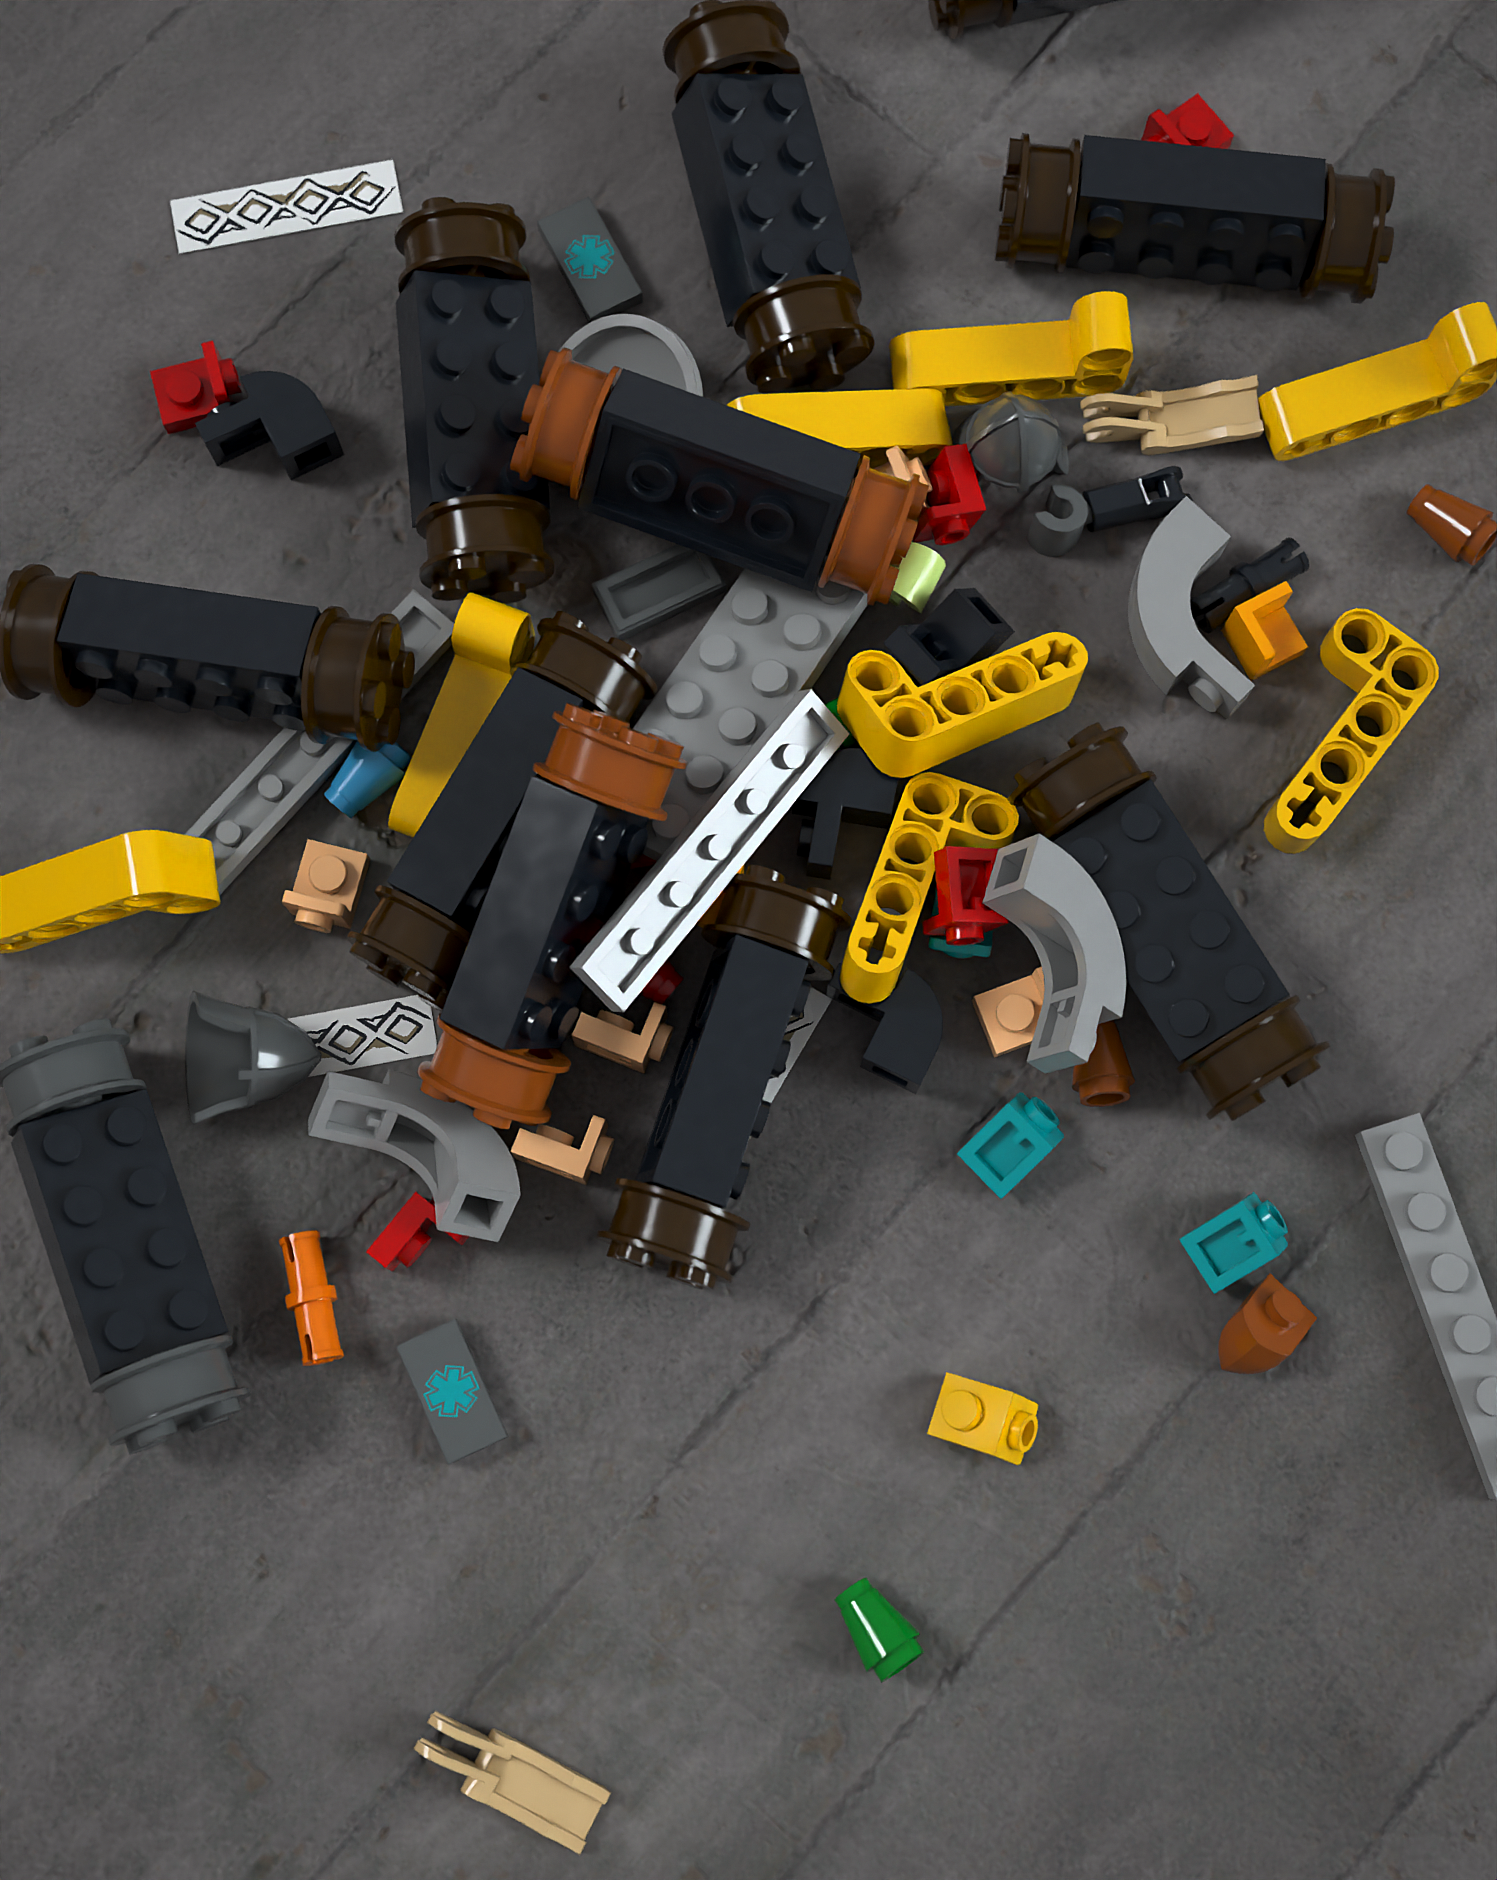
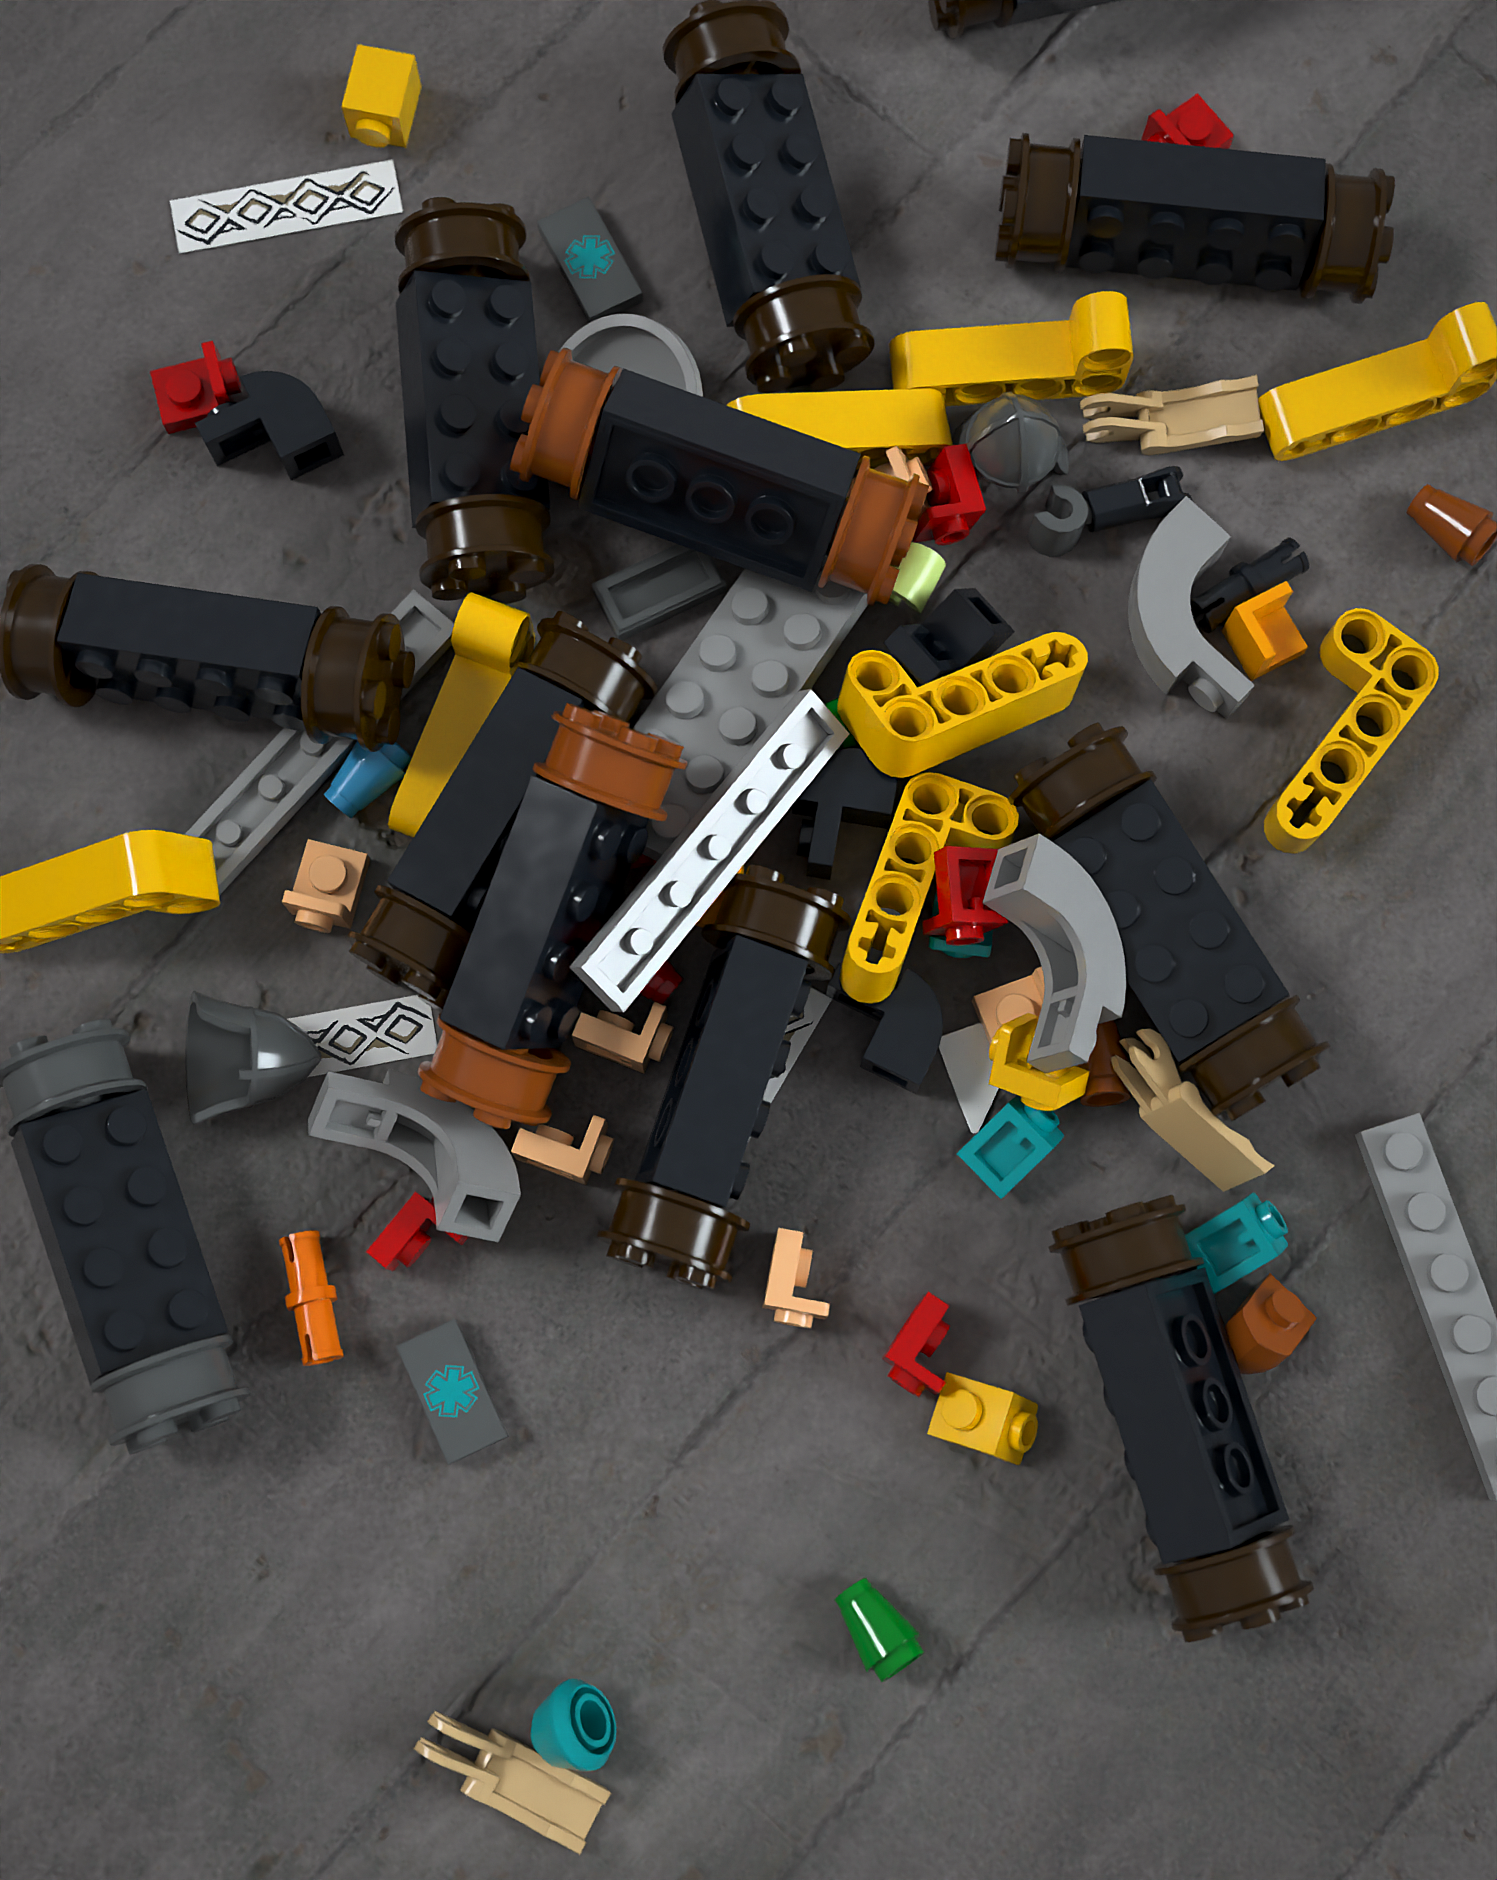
none -> yellow brick [341,44,422,148]
none -> teal cone [531,1679,616,1772]
none -> light nougat bracket [762,1228,830,1328]
none -> red bracket [881,1291,951,1398]
none -> white sticker [939,1023,999,1134]
none -> yellow bracket [989,1013,1090,1111]
none -> black brick [1048,1195,1314,1643]
none -> tan arm [1111,1029,1274,1192]

